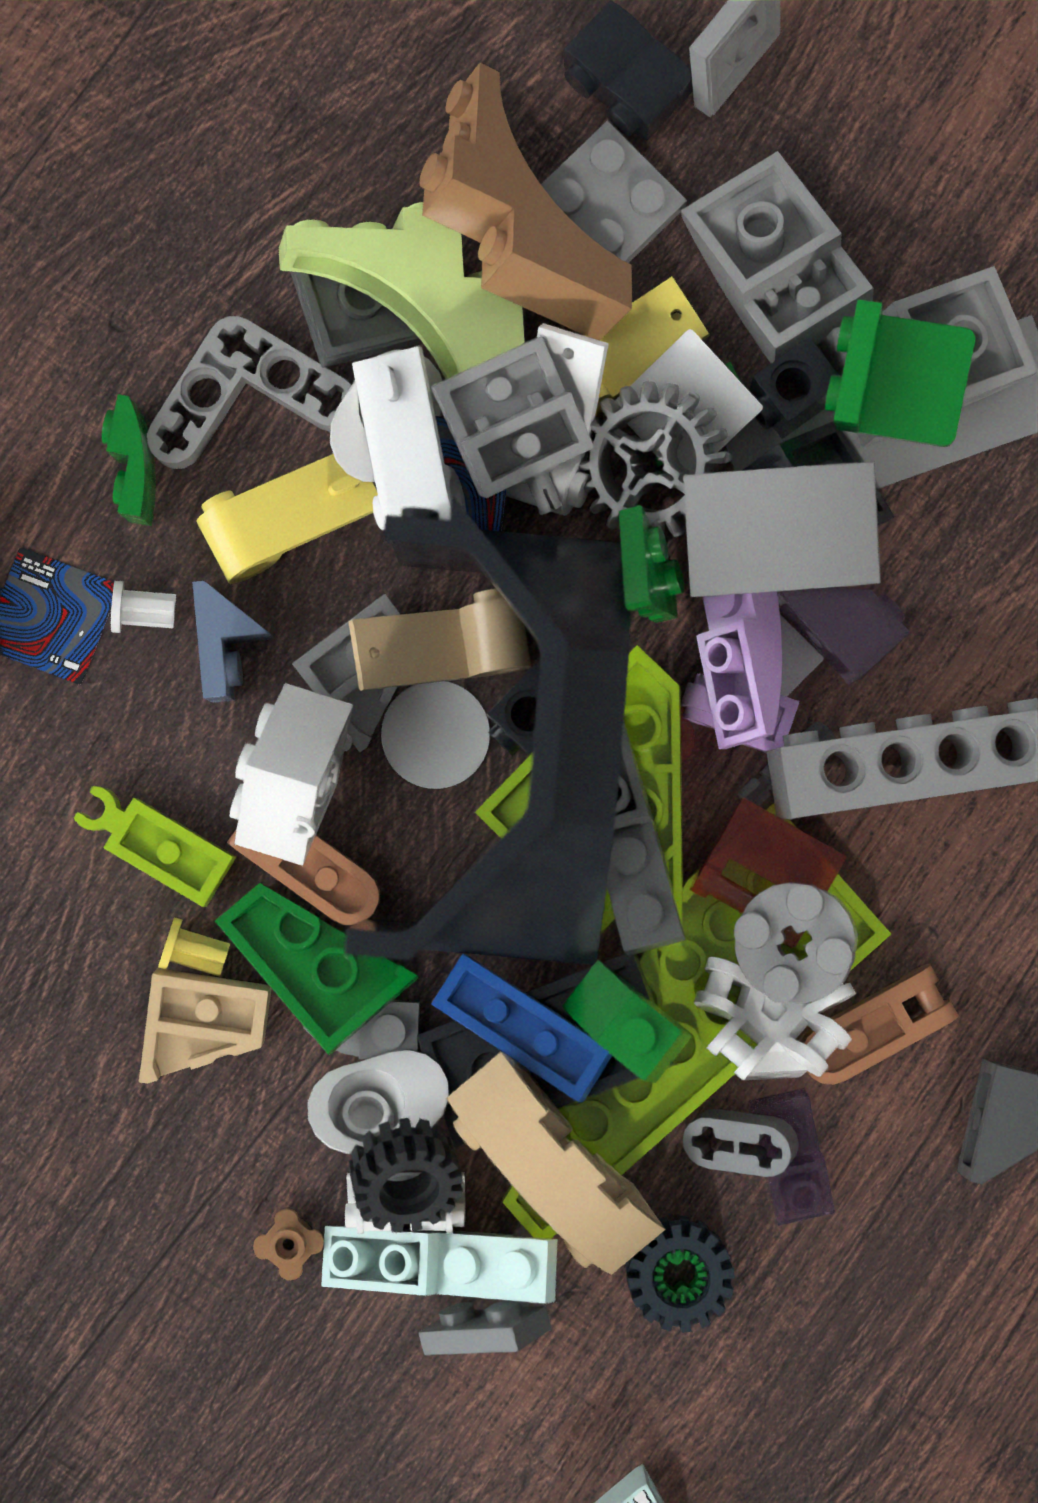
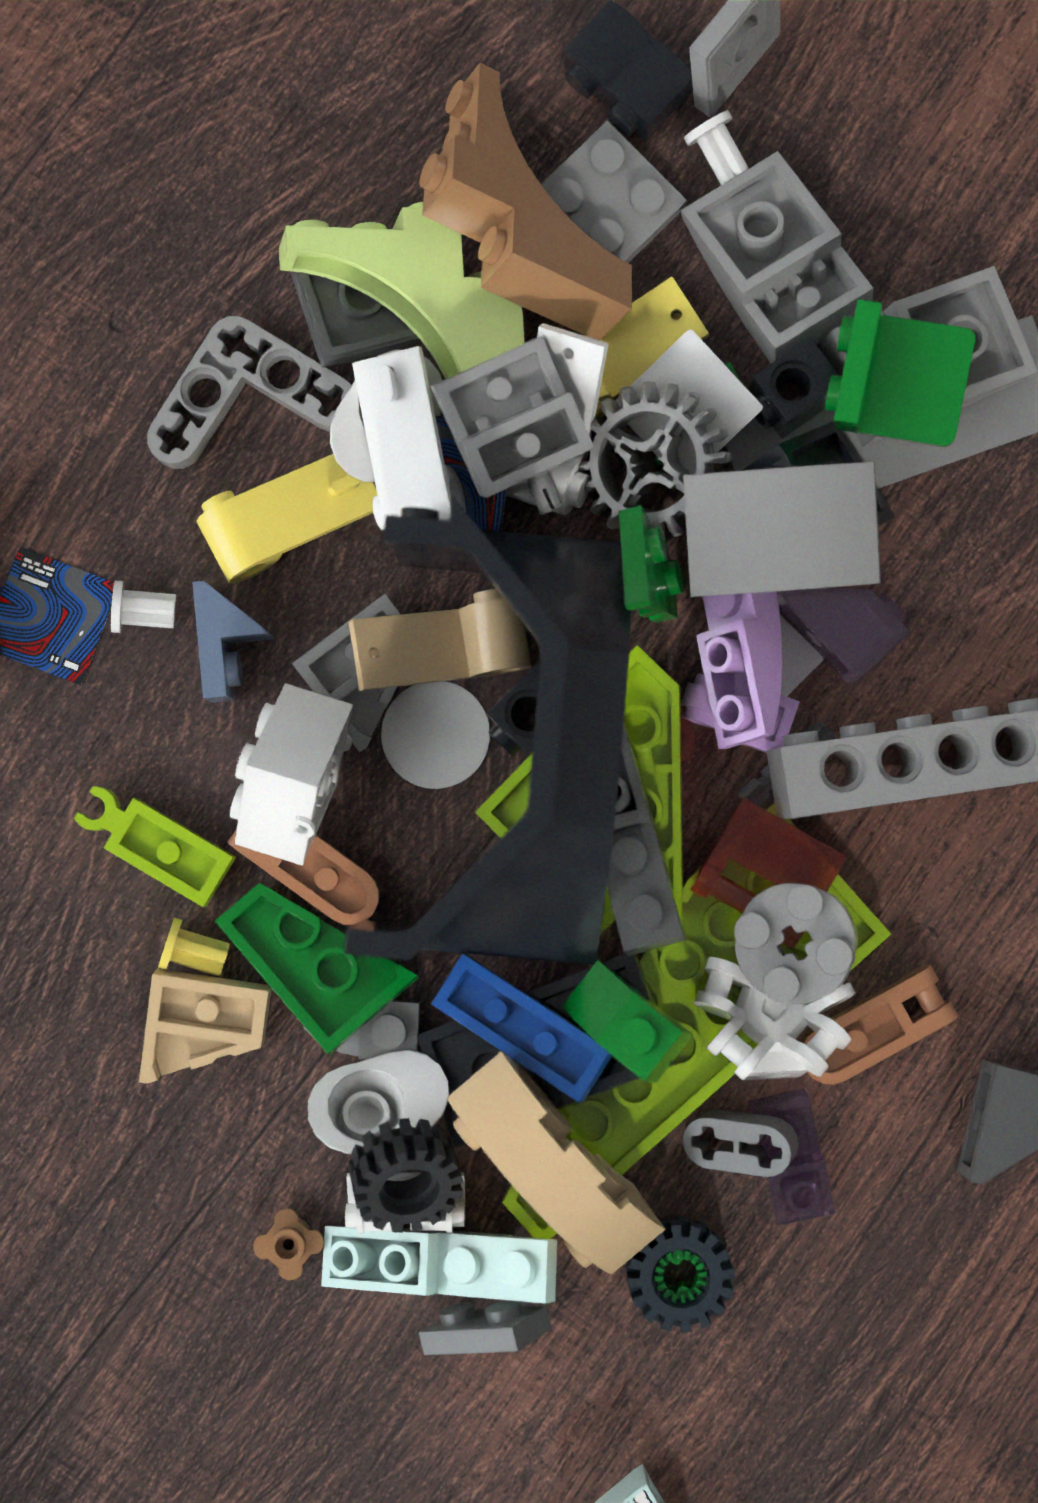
green slope [102,394,156,526] -> none
none -> white piece [684,110,749,185]

